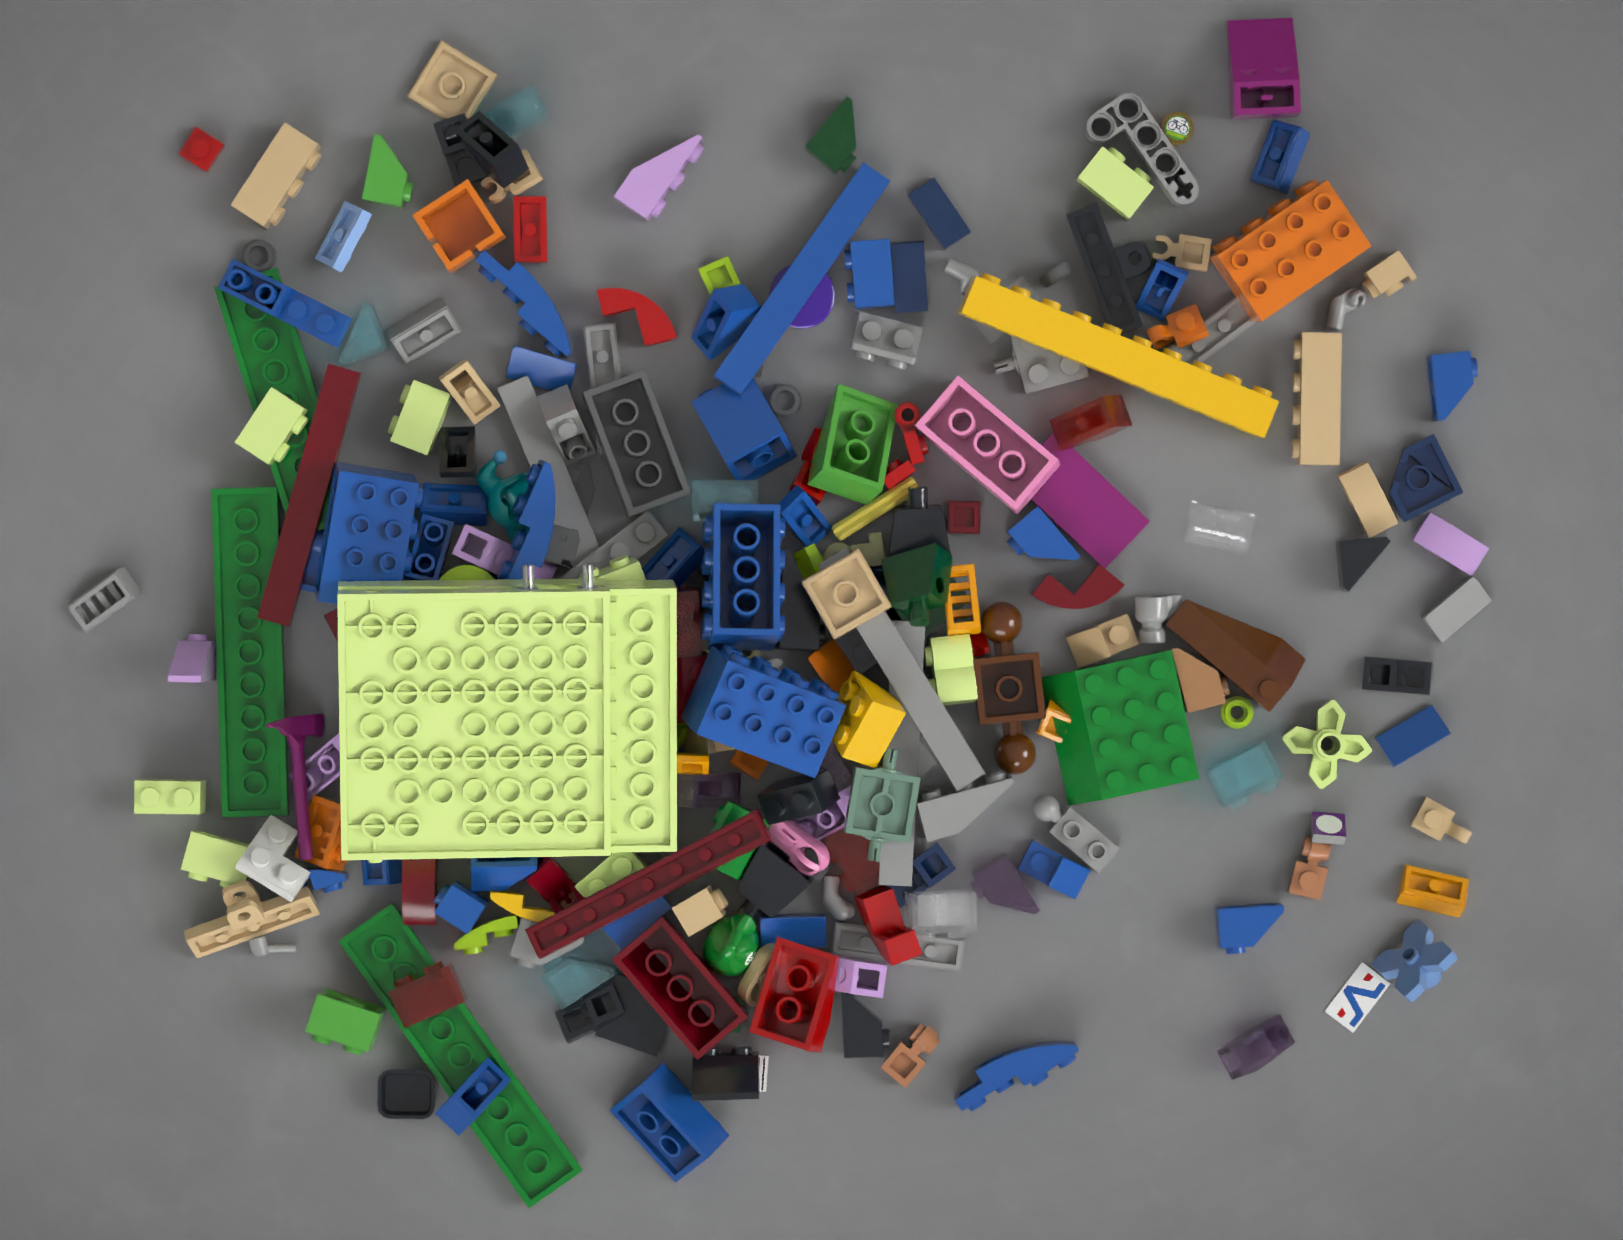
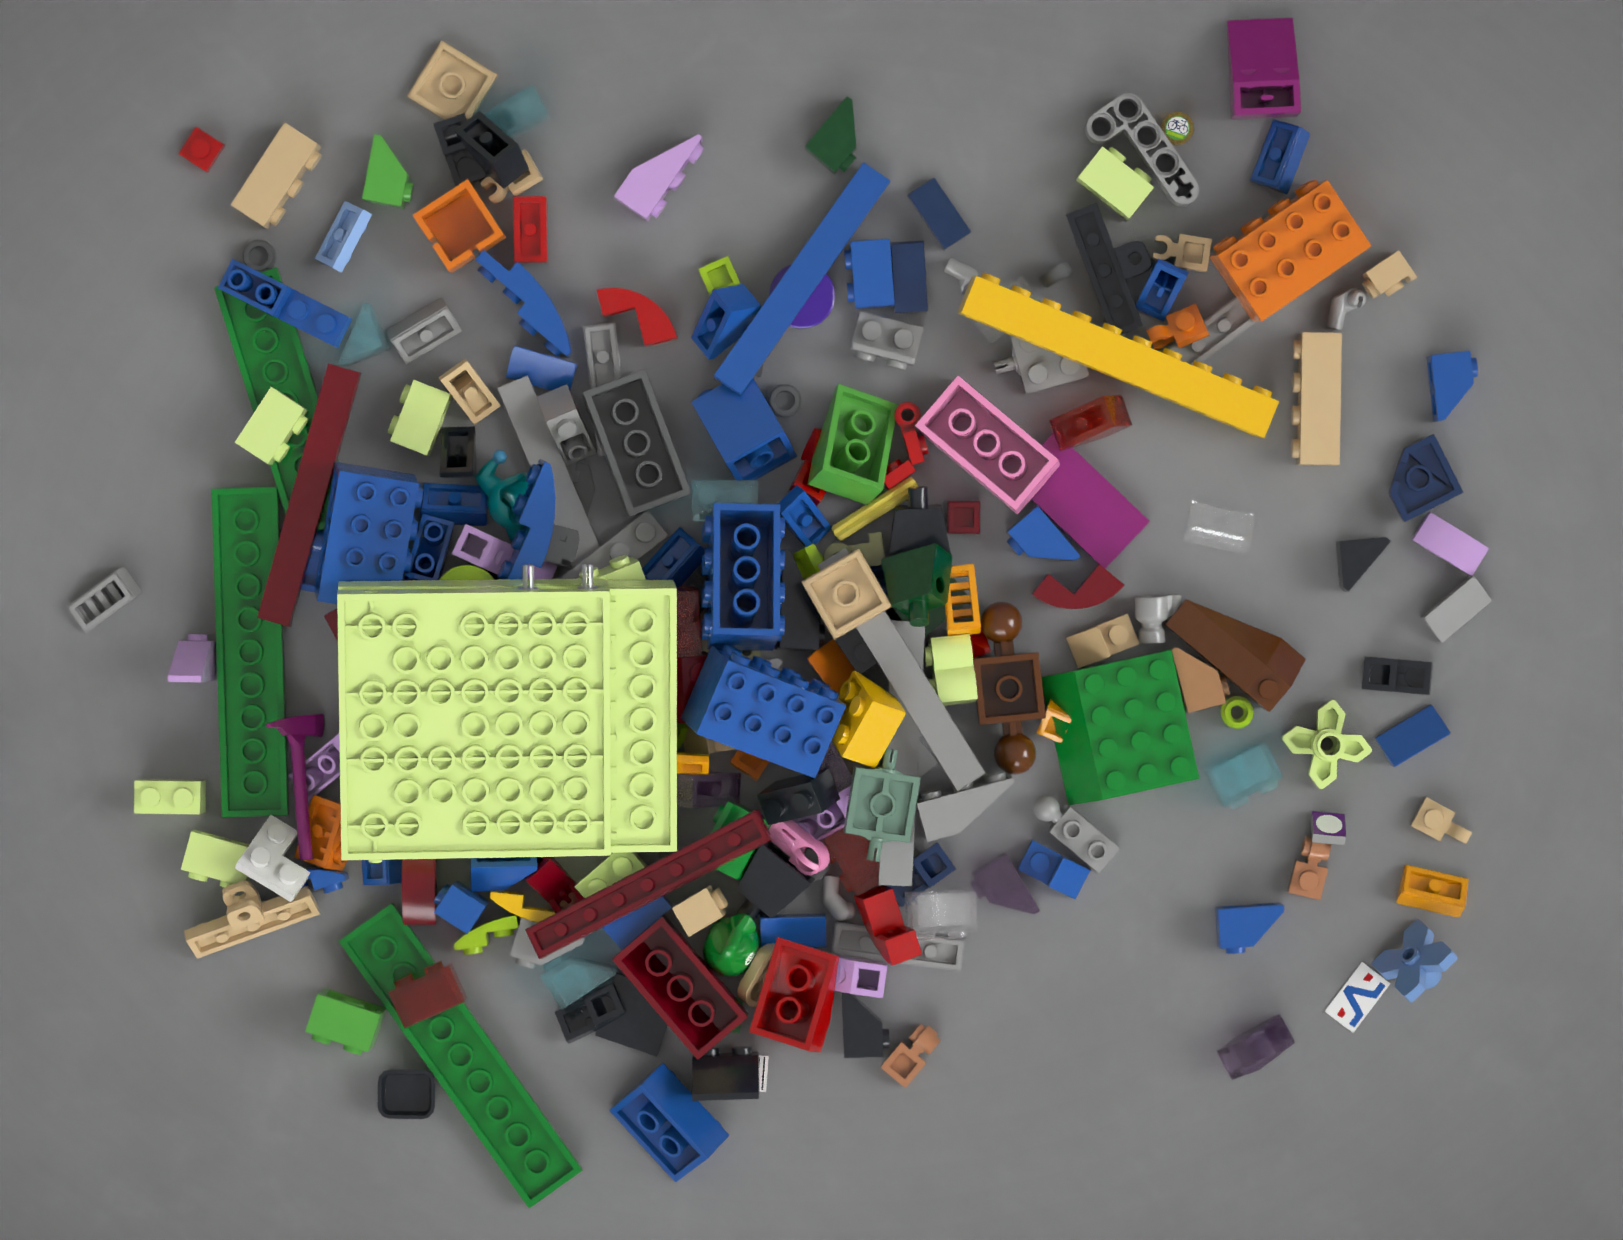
light grey hand [249,936,296,956] -> none
blue slope [435,1057,511,1136] -> none
blue slope [954,1041,1079,1112] -> none
tan slope [1337,461,1398,538] -> none

